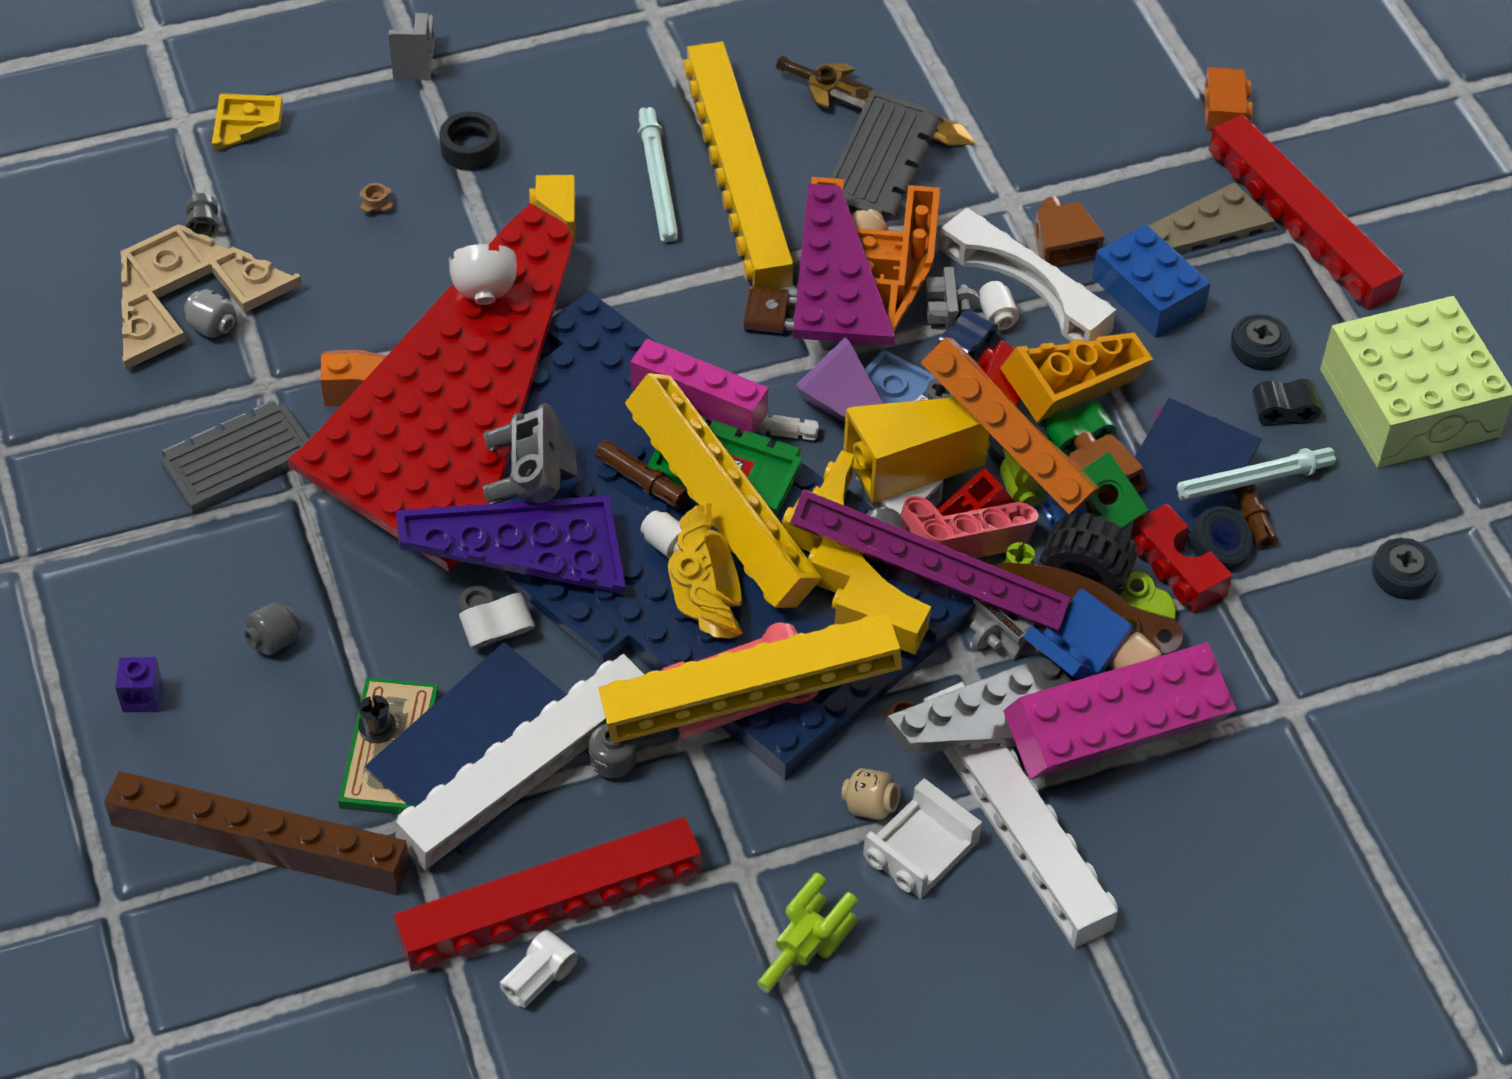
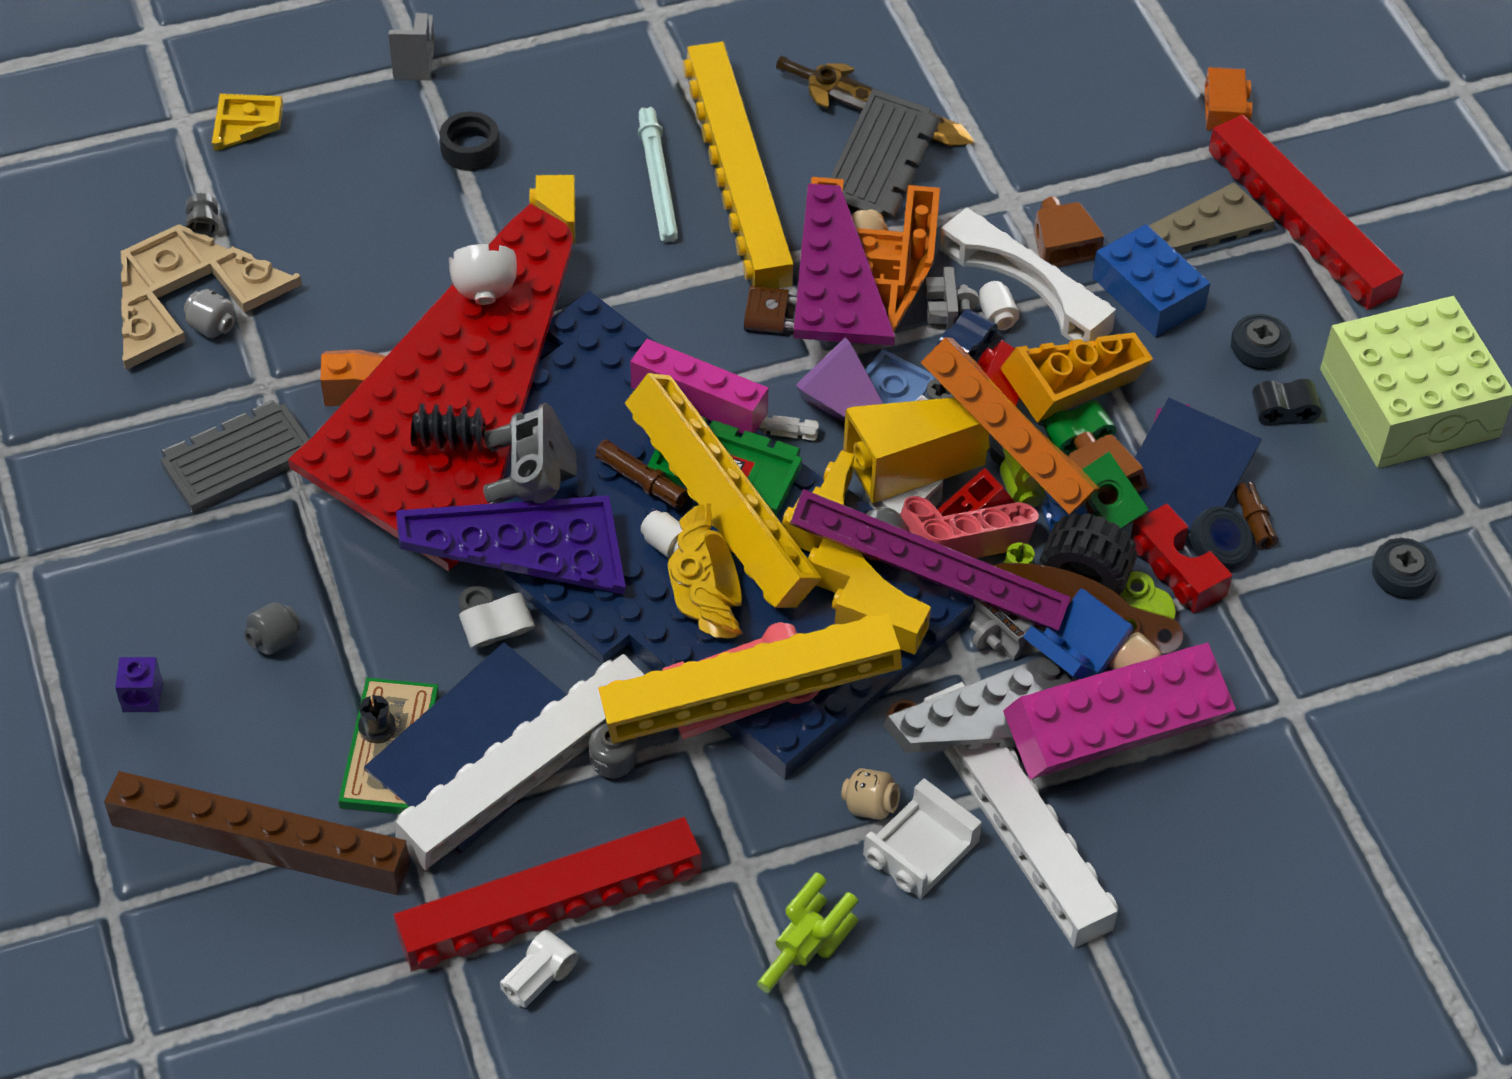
medium nougat plate [359,183,392,213] -> none
light aqua axle [1176,447,1336,501] -> none
none -> black piece [410,403,486,452]

